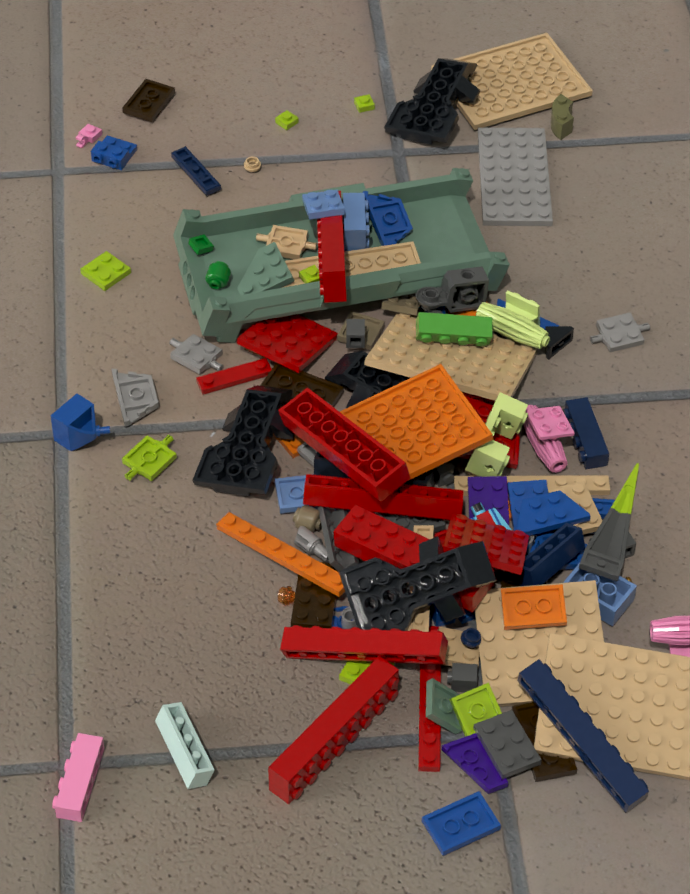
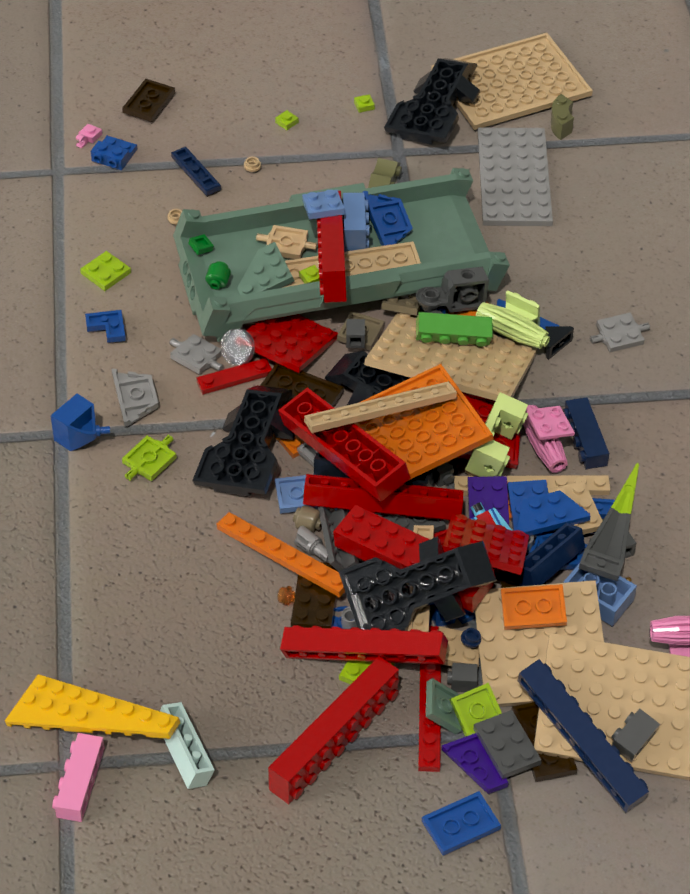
none -> yellow wing [5,674,180,739]
none -> blue plate [85,310,126,343]
none -> tan plate [167,209,182,225]
none -> clear tile [221,328,255,365]
none -> tan plate [304,381,457,433]
none -> olive brick [368,158,402,188]
none -> dark grey brick [611,708,660,763]

